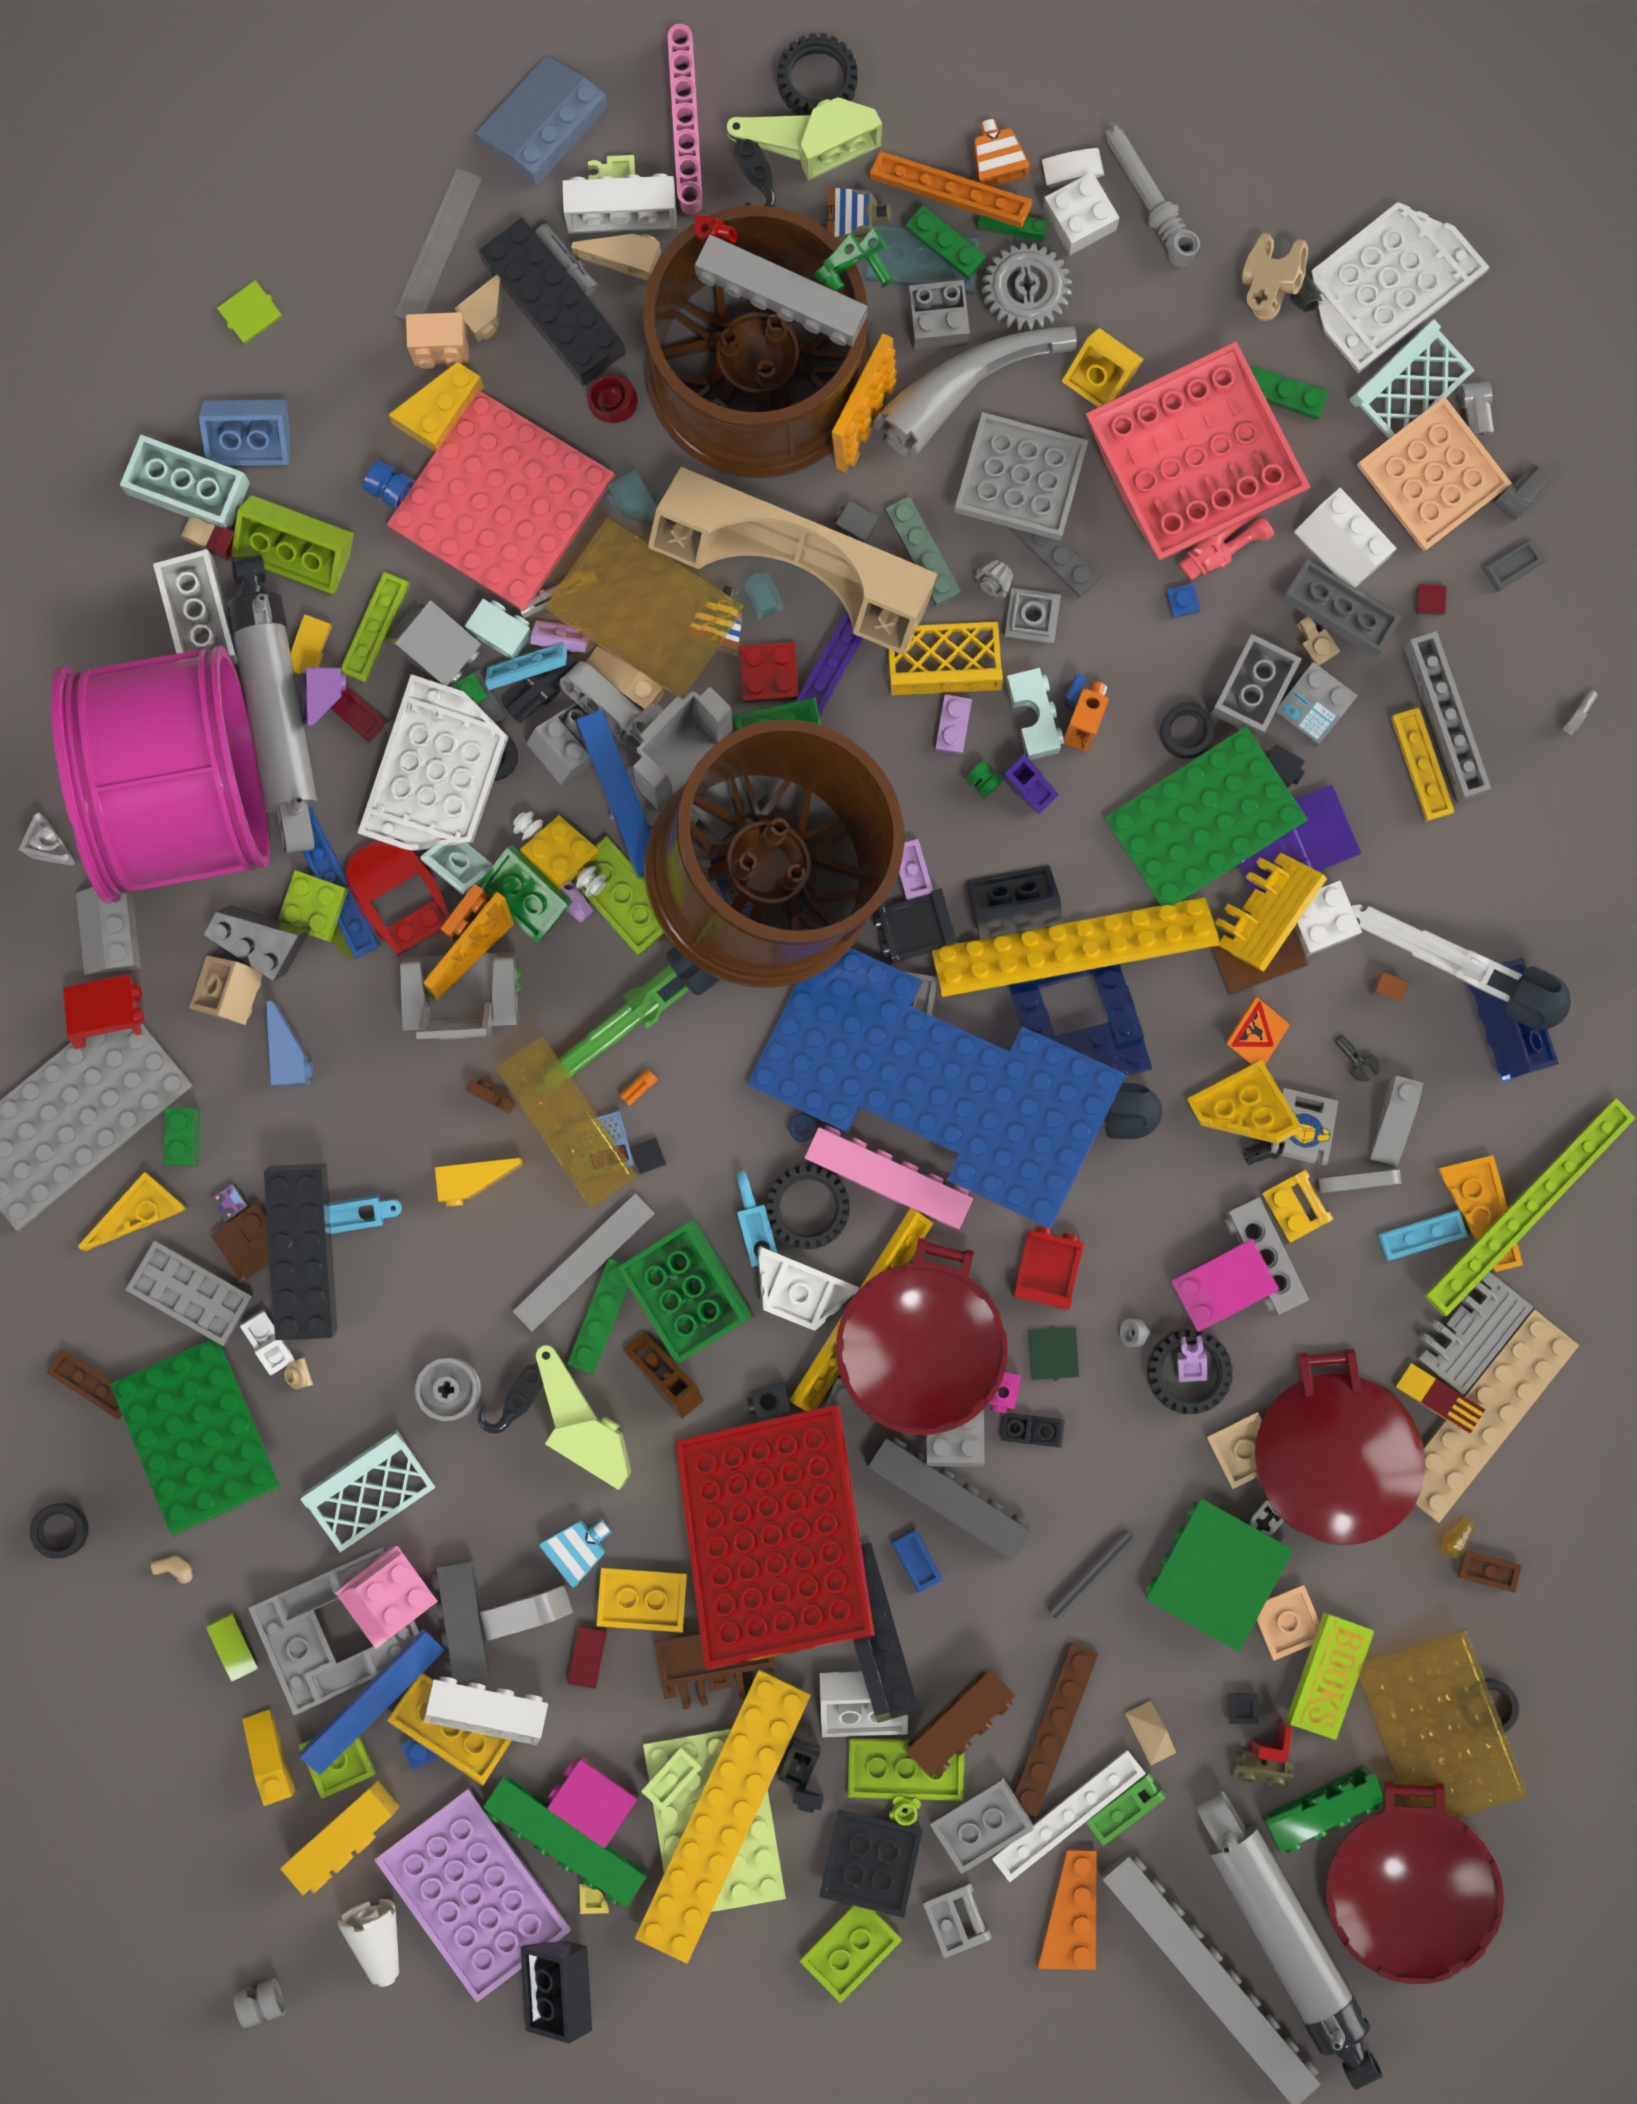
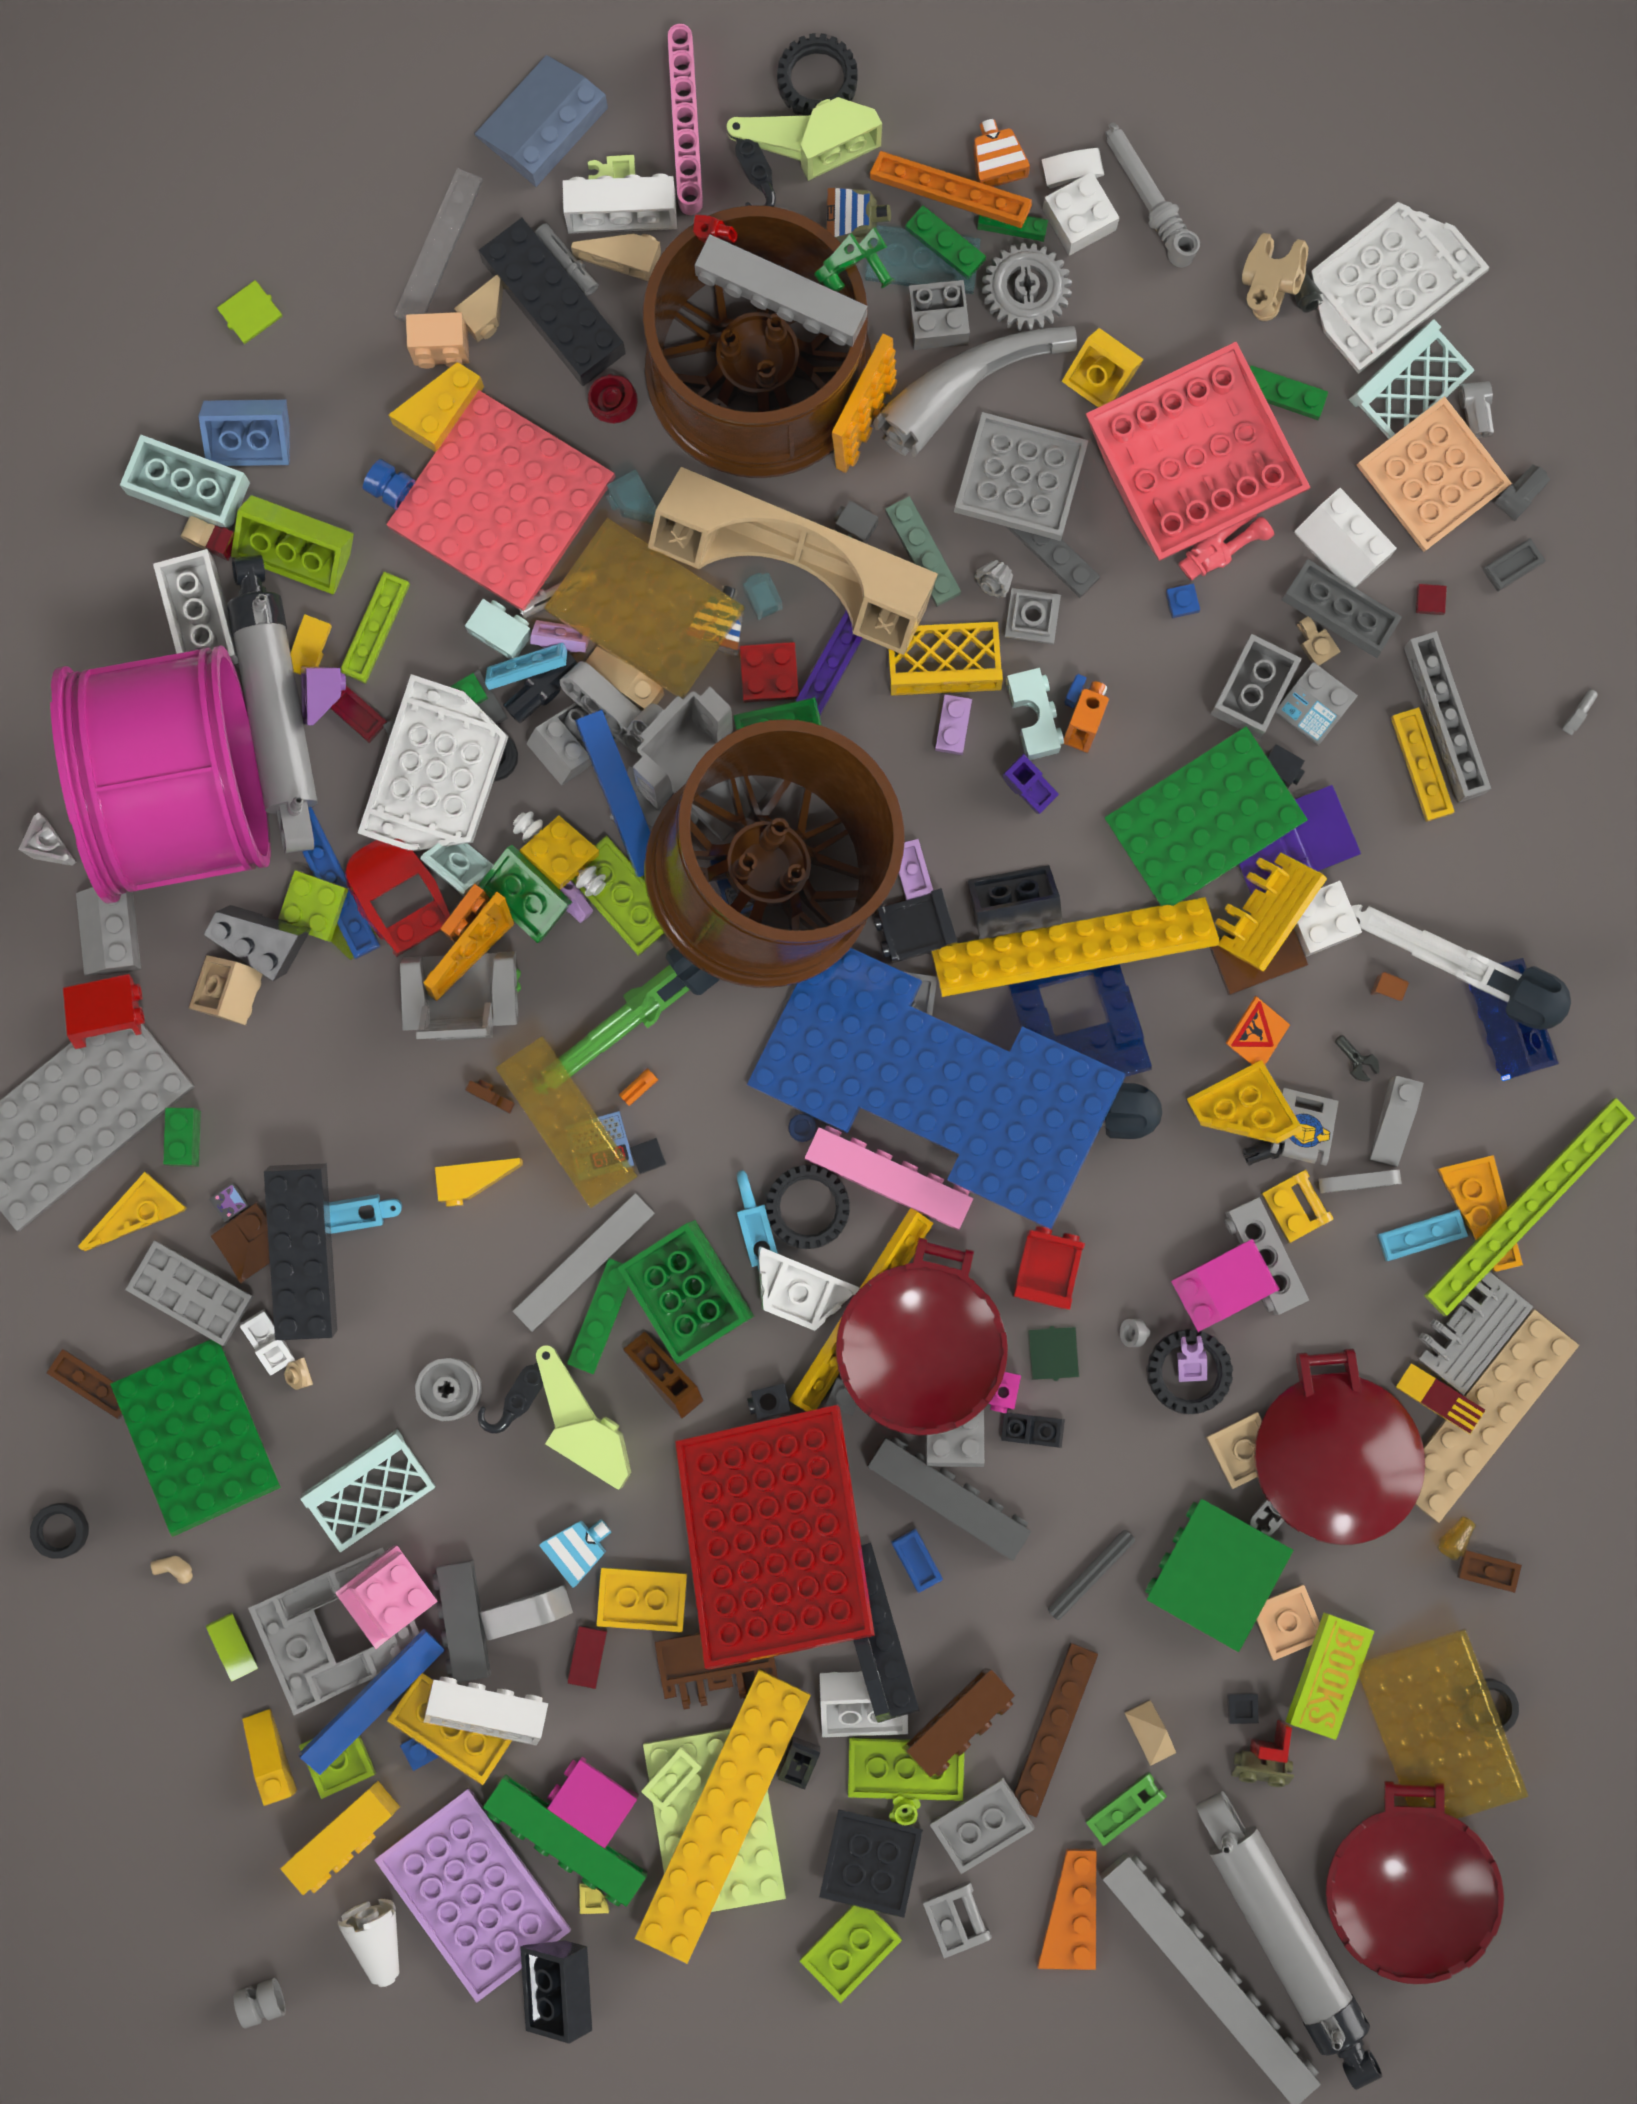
medium blue slope [266,1001,314,1088] -> none
light grey slope [385,599,481,686] -> none
black plate [793,1787,824,1813] -> none
green wheel [965,760,1004,799] -> none
white plate [991,1749,1146,1882] -> none
black tyre [1159,703,1215,759] -> none
green wedge [1261,1765,1384,1853] -> none

